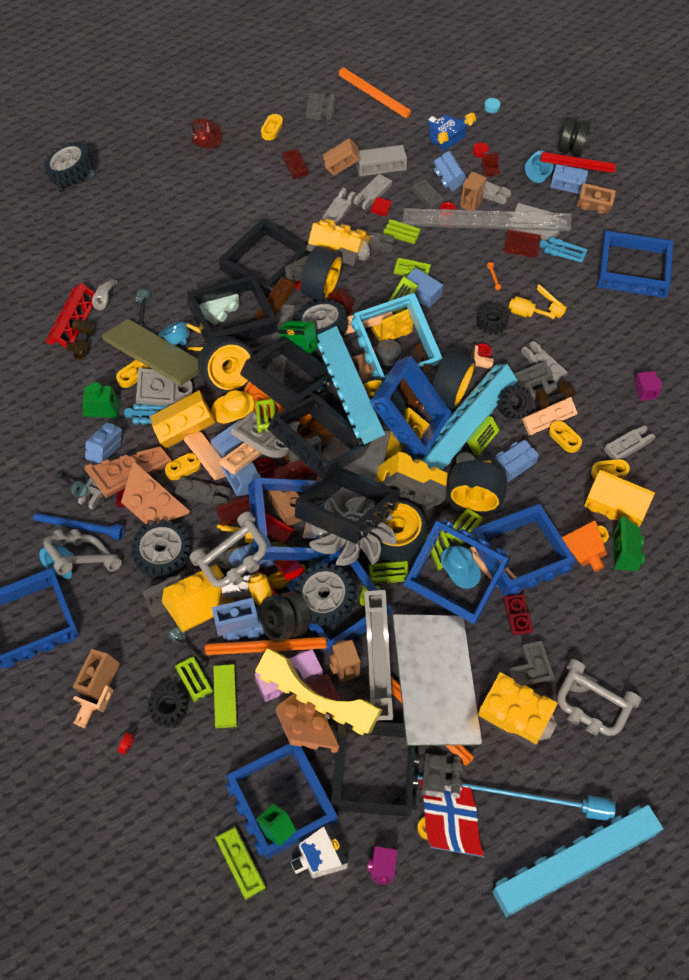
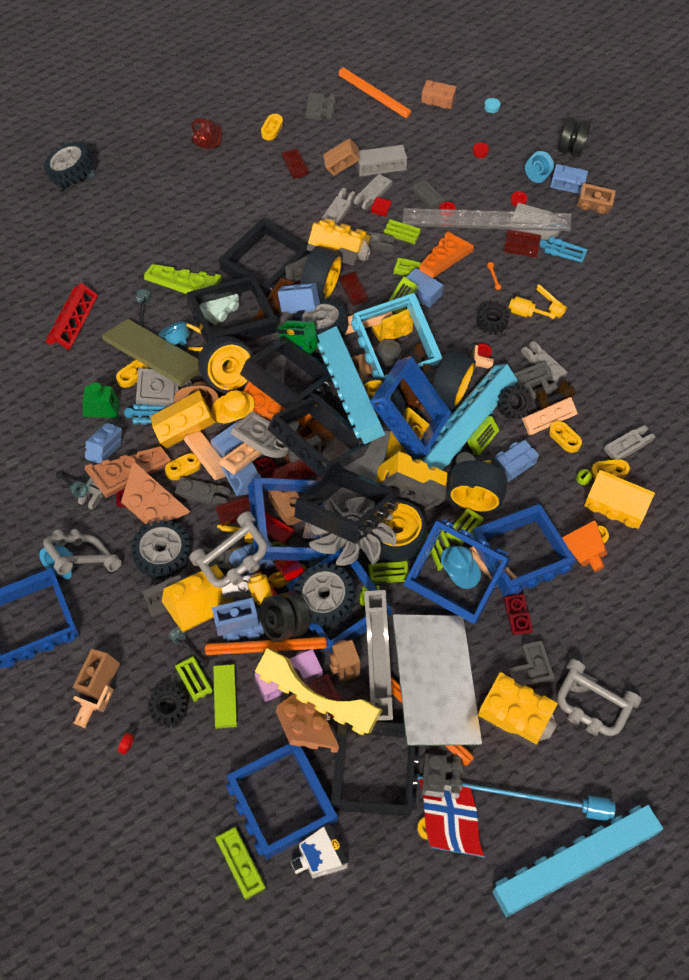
blue piece [33,513,125,541] -> none
dark brown piece [66,320,96,360] -> none
light grey piece [92,279,118,311] -> none
lime tile [255,399,276,433] -> none
green brick [257,804,296,846] -> none
clear red bracket [328,288,354,315] -> none
magenta brick [367,846,397,885] -> none
blue torso [428,113,476,151] -> none
medium blue brick [433,151,467,191] -> none
medium nougat brick [460,172,486,212] -> none
clear red bracket [482,152,500,177] -> none
light grey hinge [483,181,511,205] -> none
red axle [540,152,616,173] -> none
blue window [597,231,673,298] -> none
green slope [613,517,645,571] -> none
magenta brick [634,371,662,401] -> none
none -> lime wing [144,264,221,294]
none -> medium nougat piece [174,381,219,409]
none -> medium blue brick [278,283,320,314]
none -> clear red plate [339,272,368,306]
none -> orange wing [419,231,474,278]
none -> nougat brick [421,80,457,109]
none -> red tile [511,191,528,207]
none -> lime hinge [576,469,592,485]

